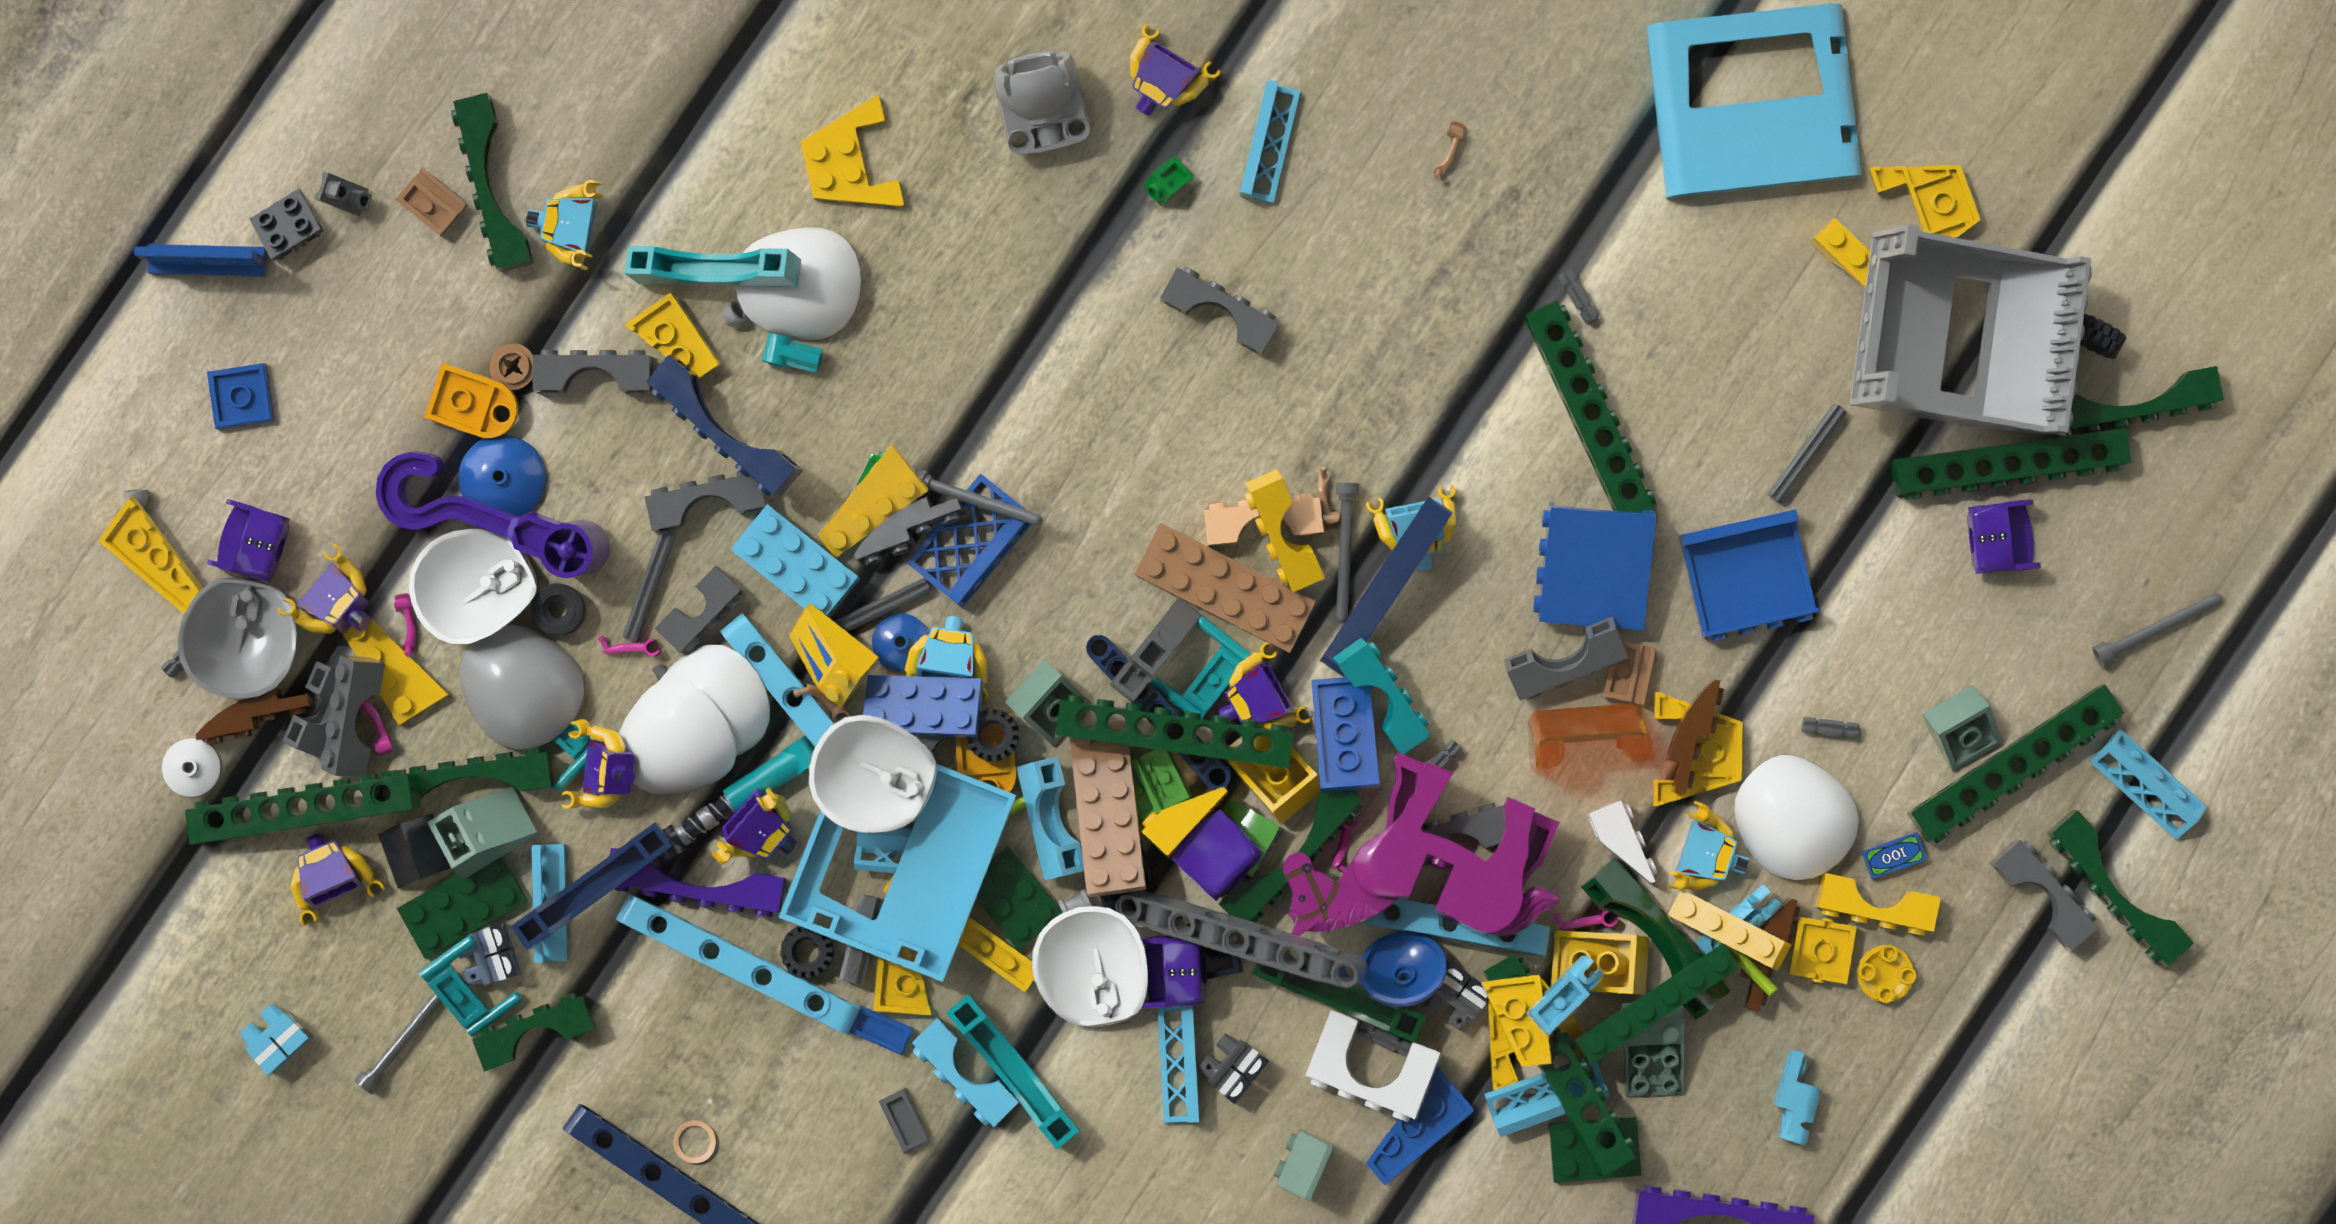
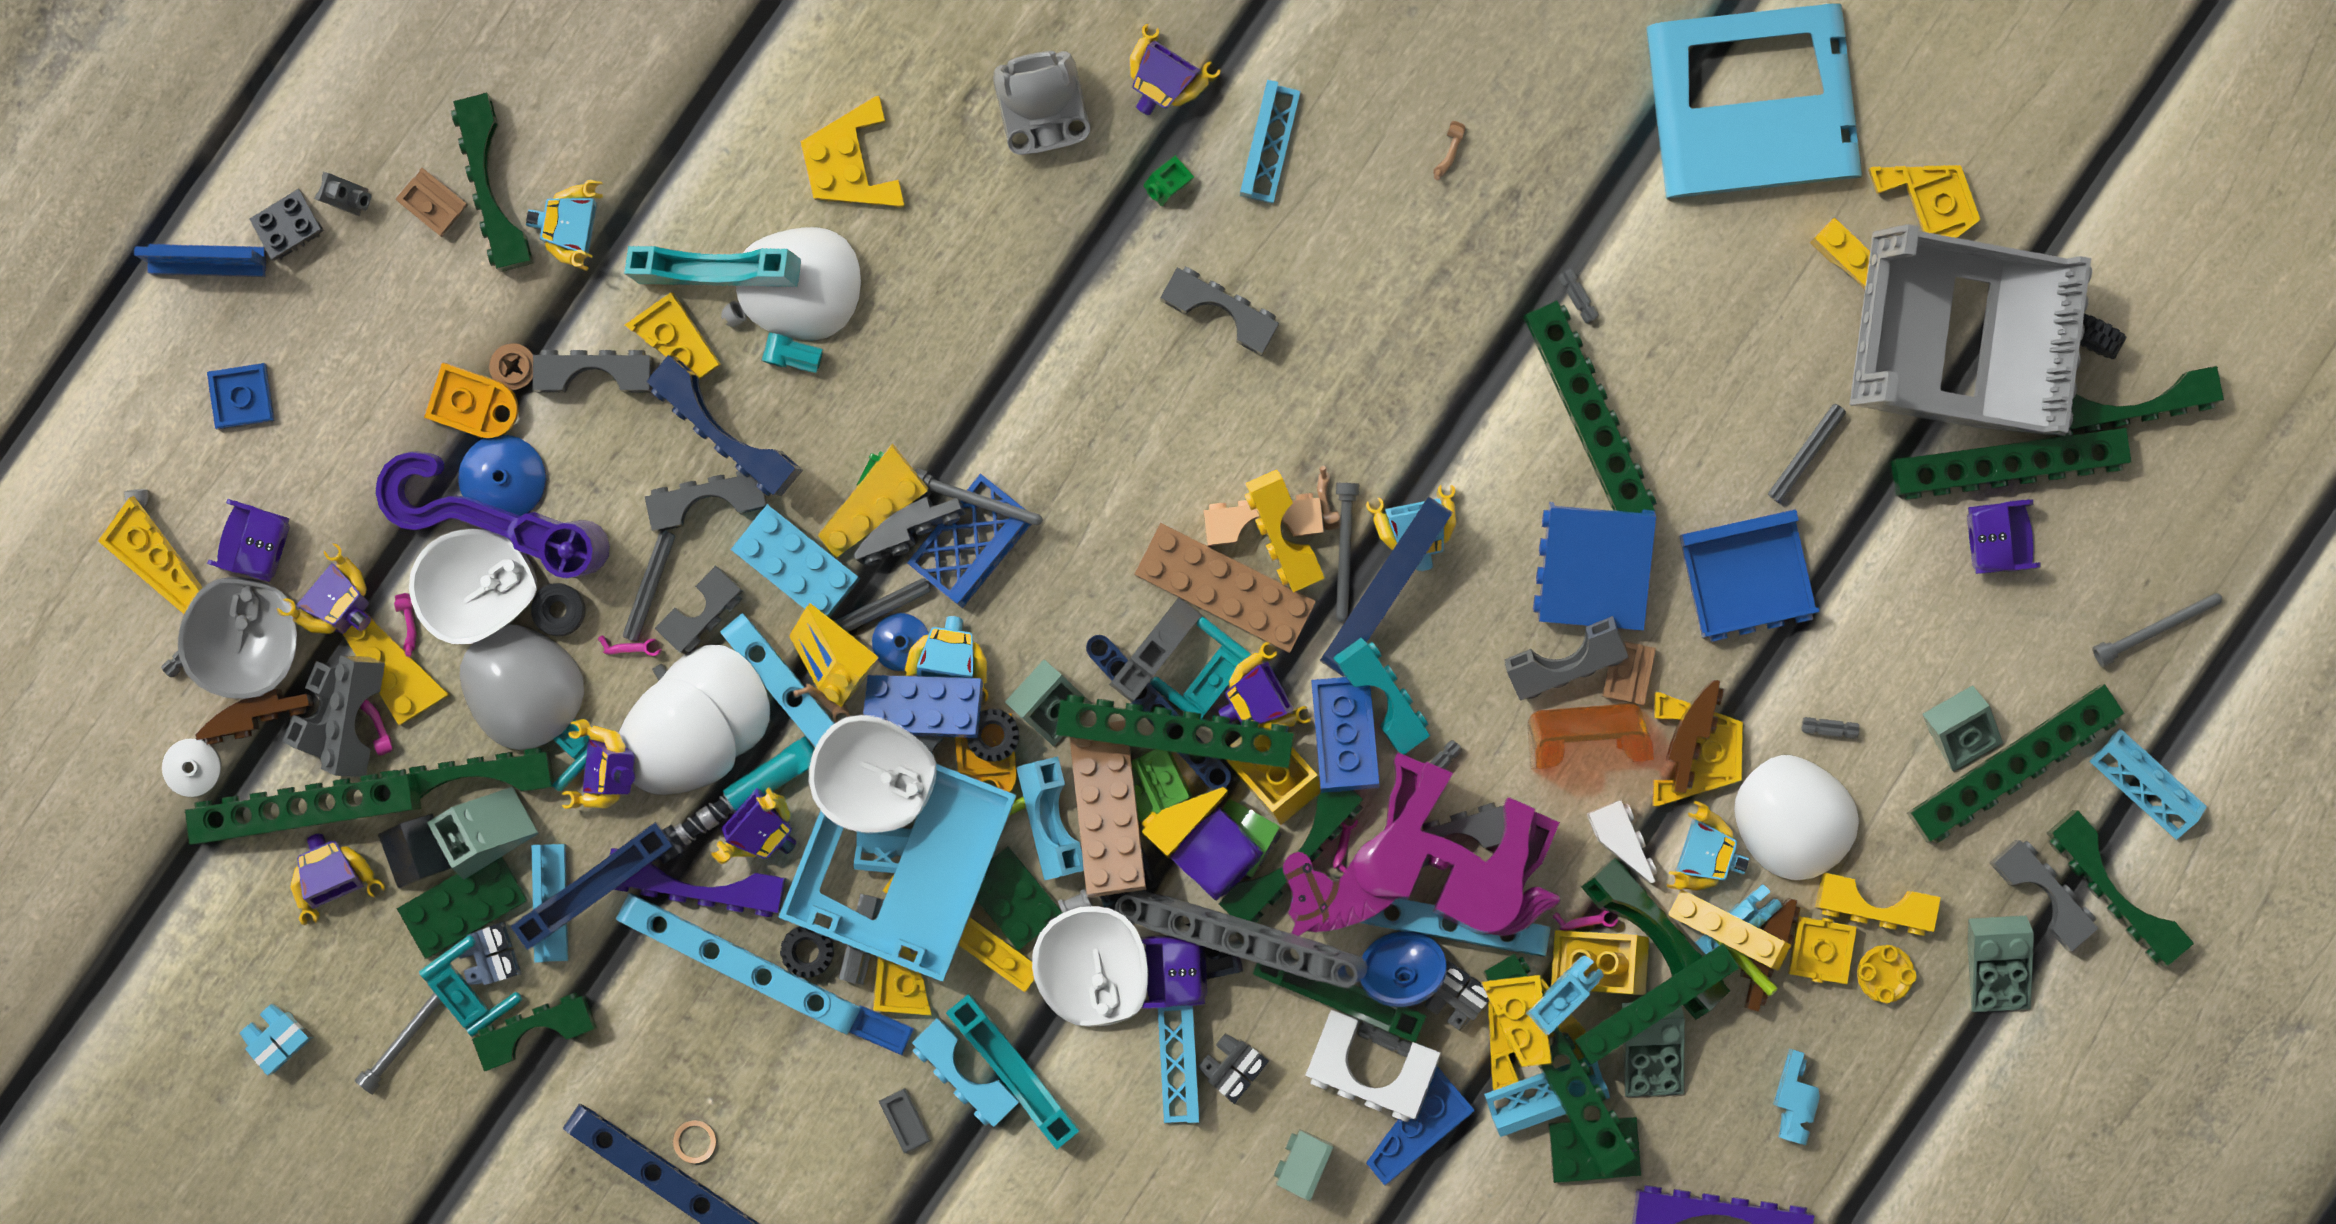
blue tile [1861,832,1927,879] -> none
none -> sand green slope [1967,915,2033,1012]

